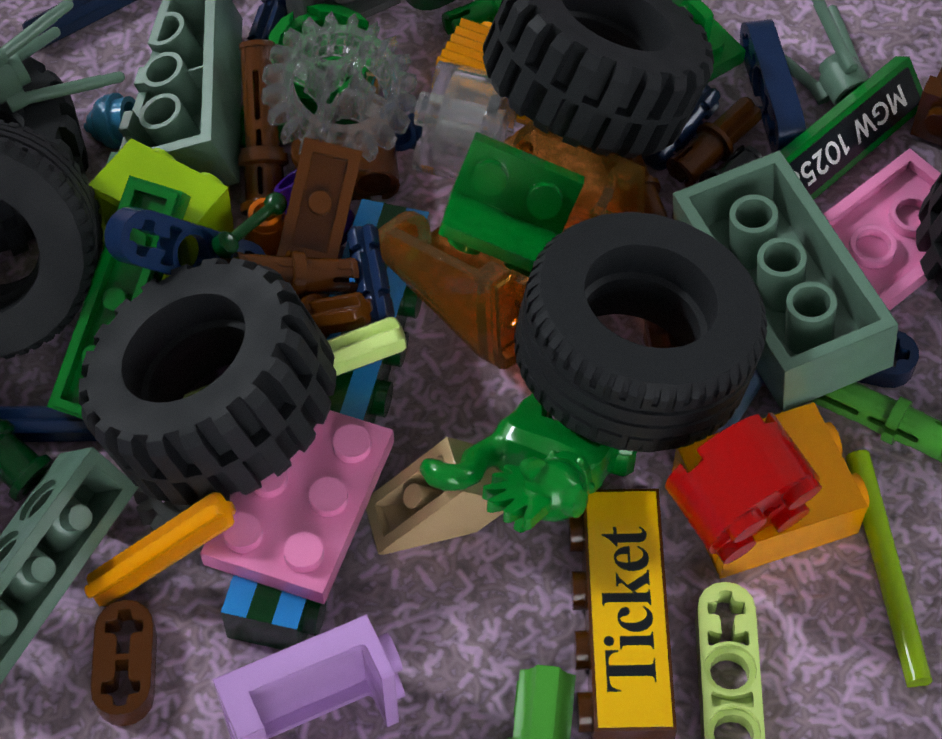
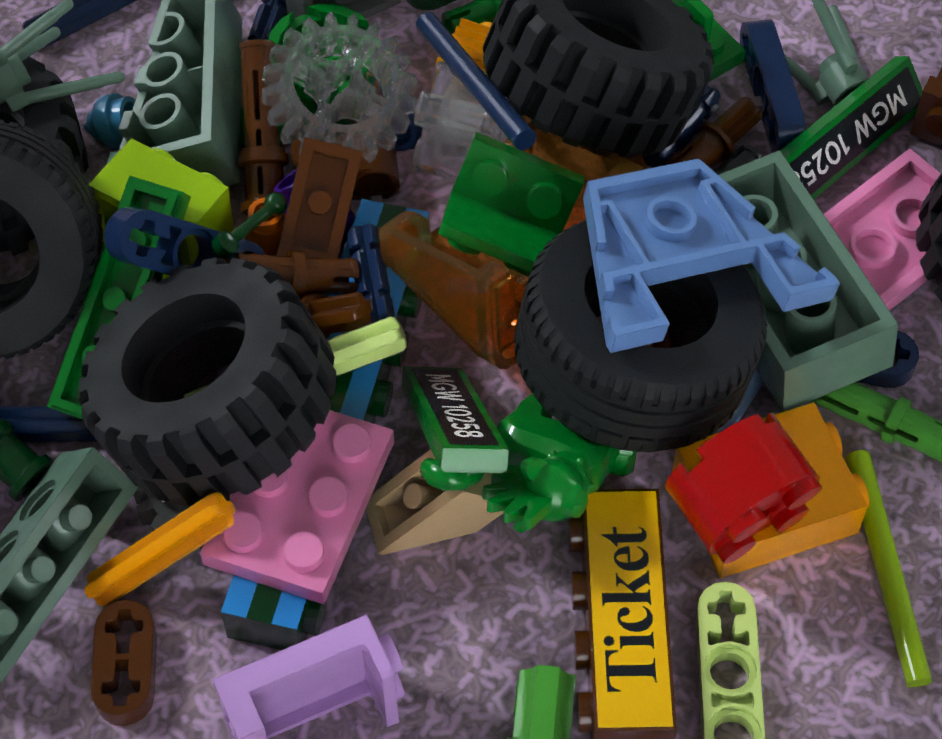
none -> tile [402,366,509,473]
none -> dark blue bar [416,12,536,150]
none -> medium blue wing [583,159,840,353]

